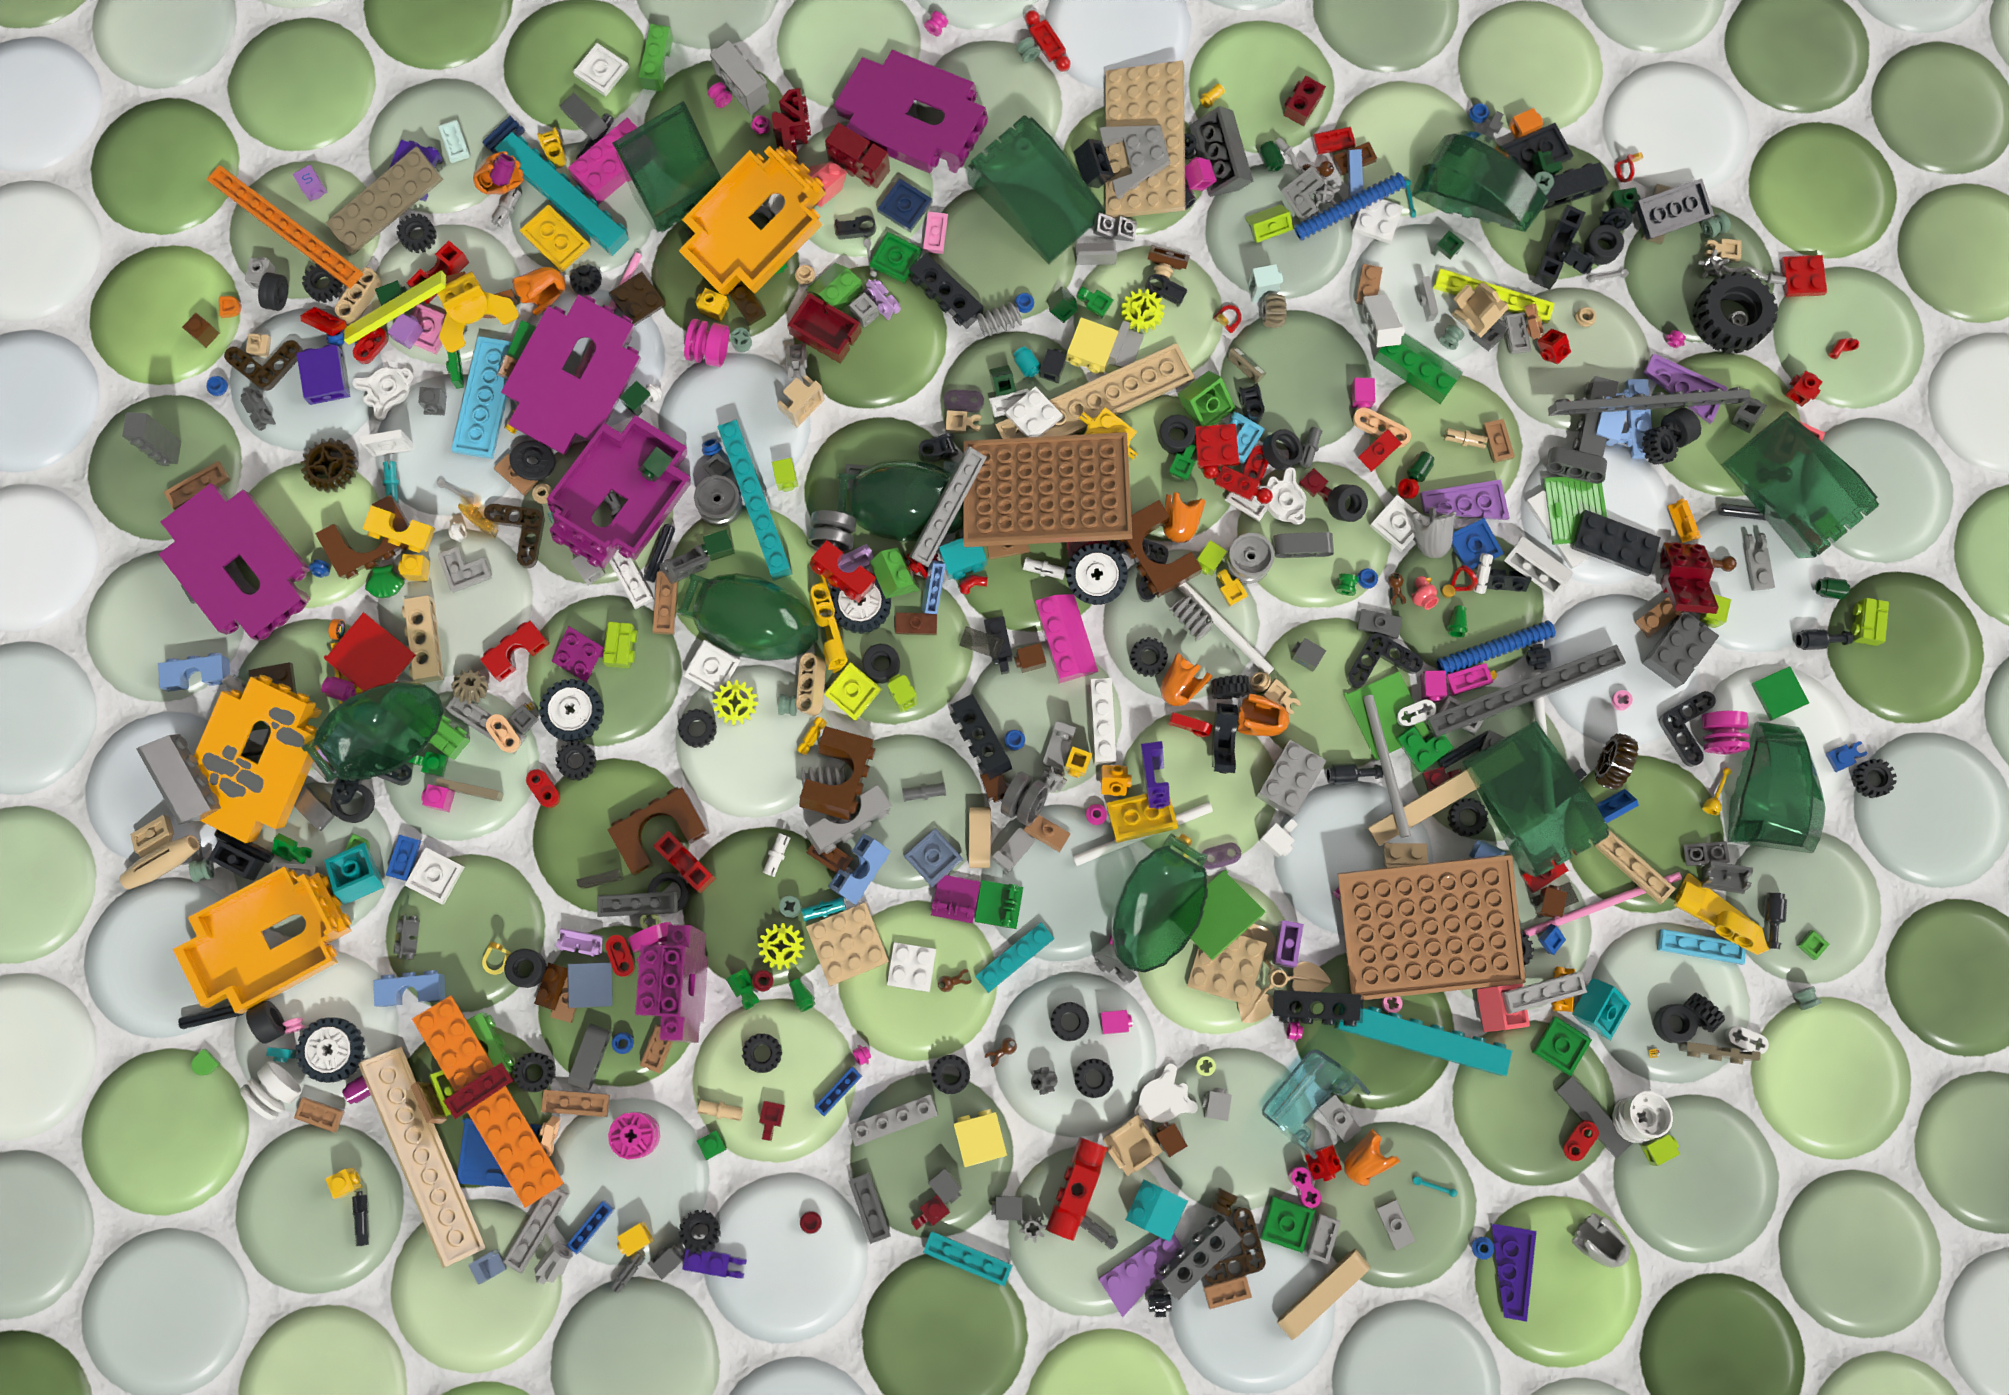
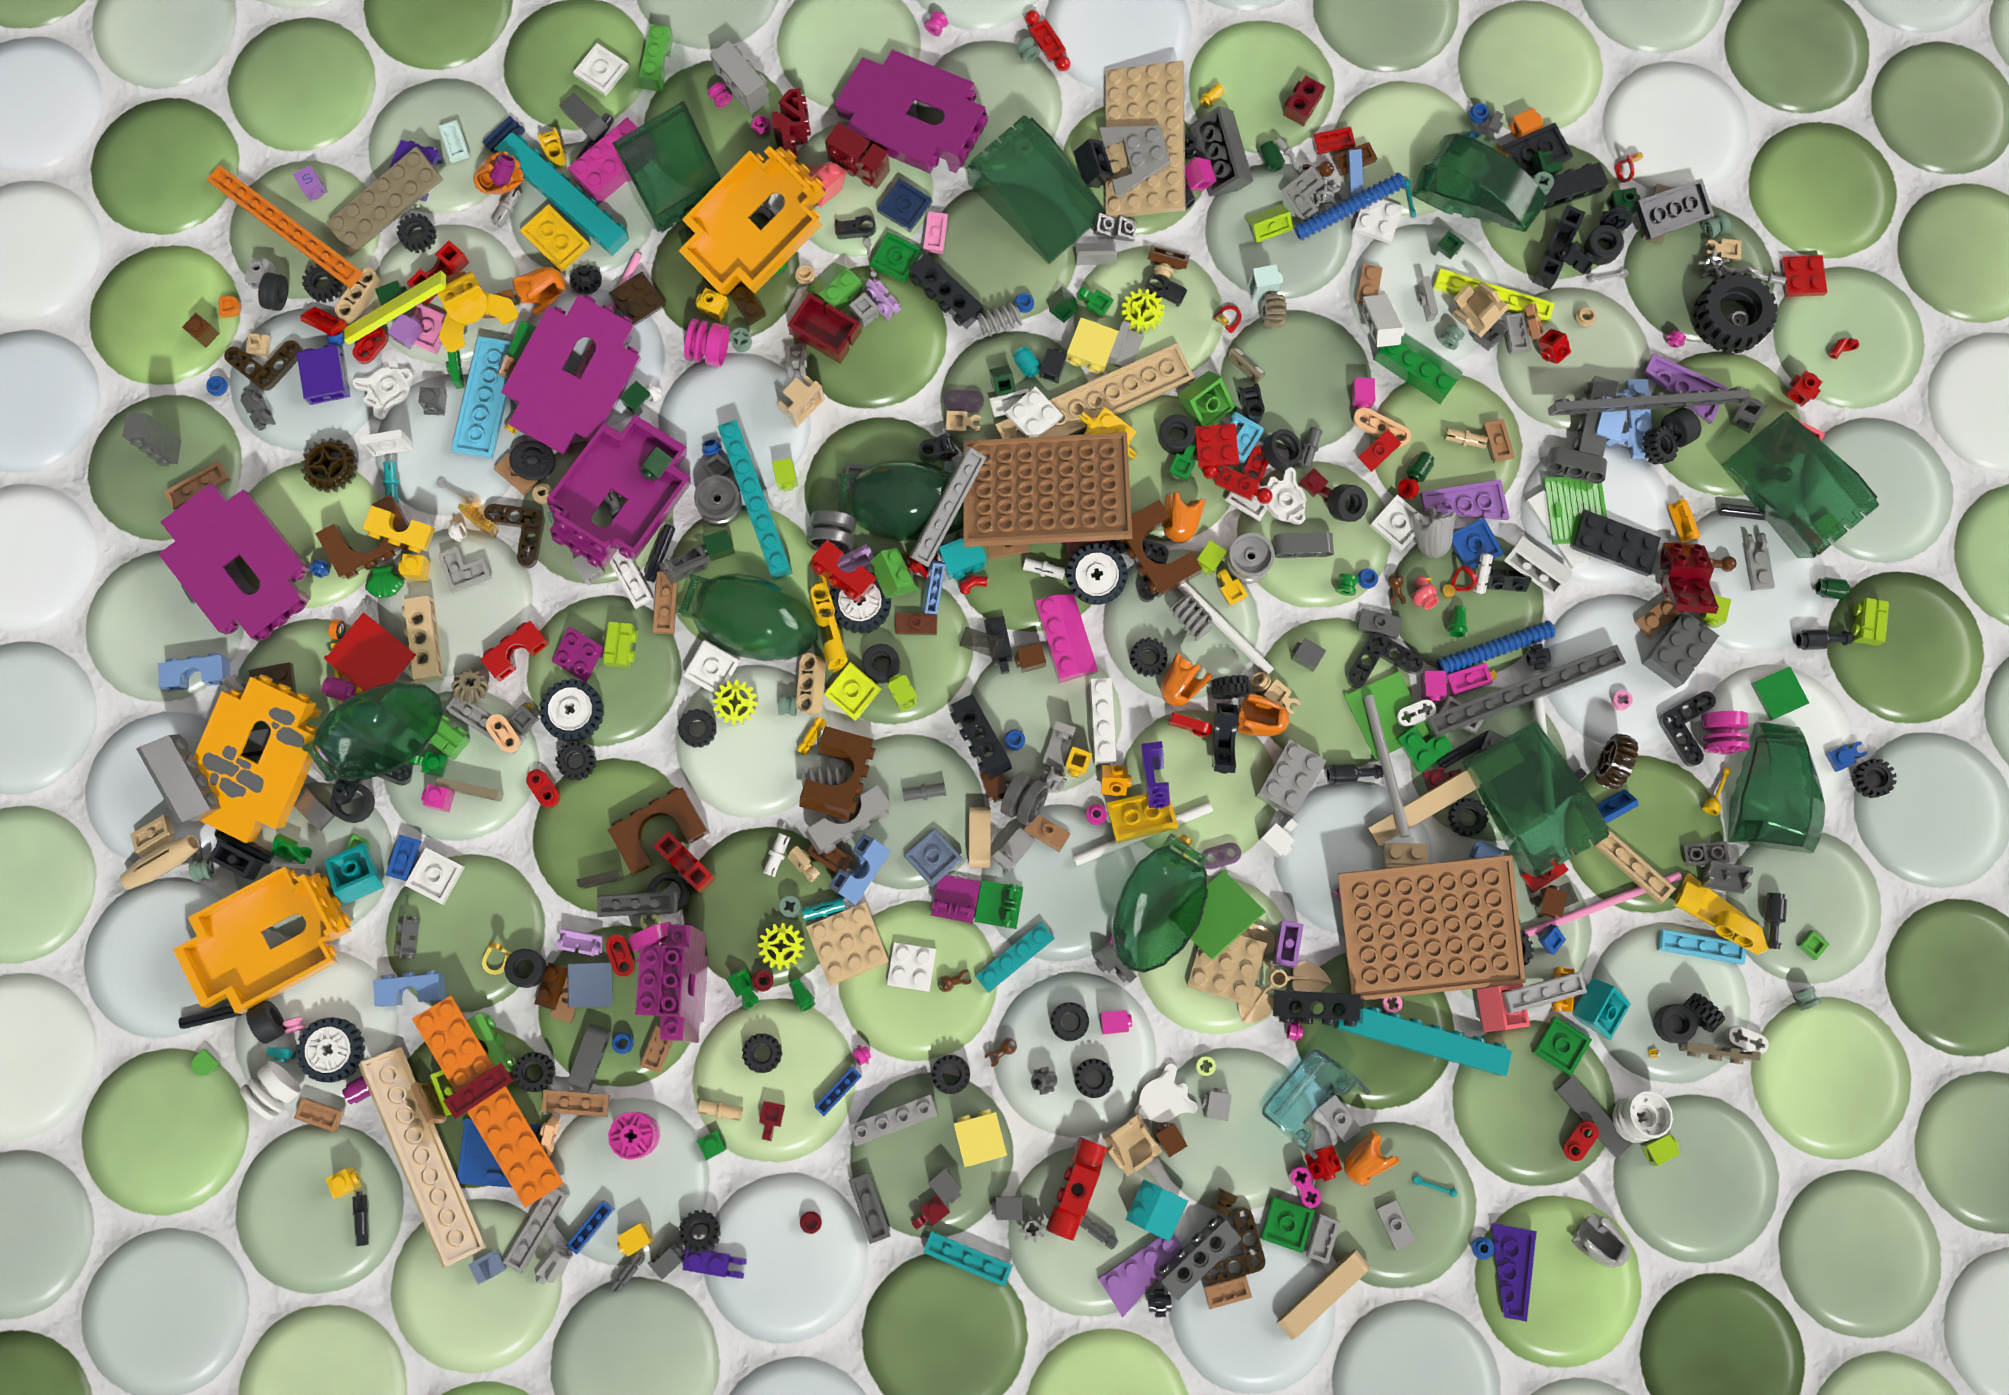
none -> tan plate [787,846,820,883]

